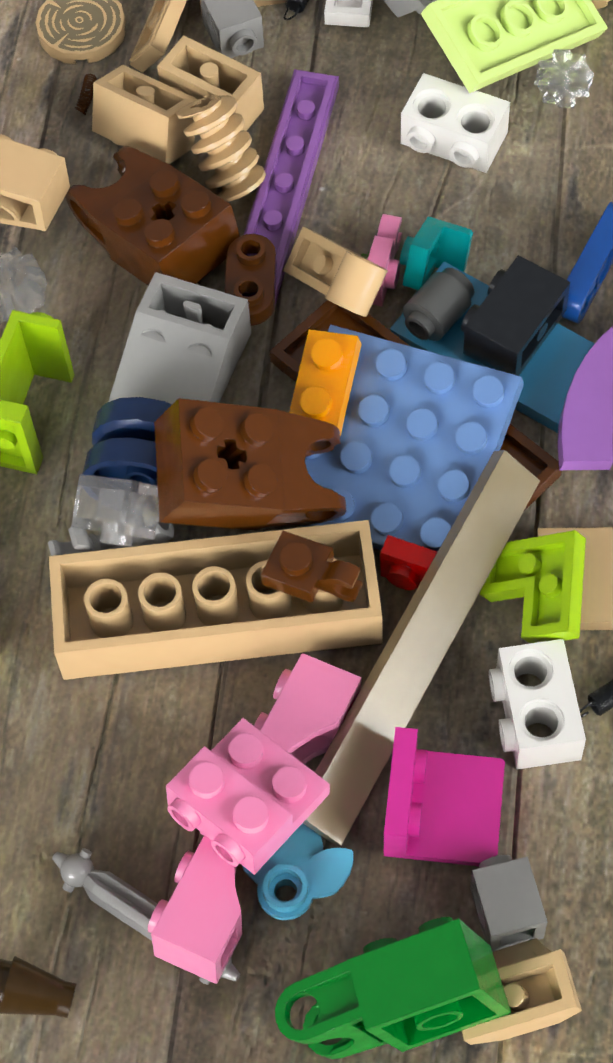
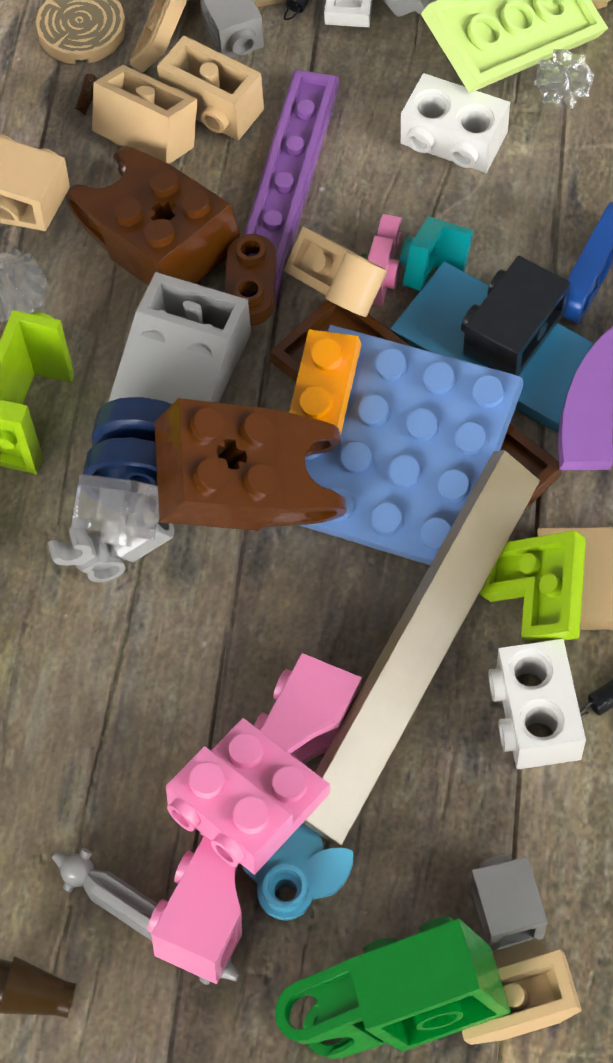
tan brick [49,520,382,680] -> none
tan piece [176,95,266,202] -> none
reddish brown plate [261,530,363,603] -> none
red plate [380,535,437,590] -> none
dark pink bracket [384,727,505,866] -> none
dark grey brick [403,268,475,341] -> none

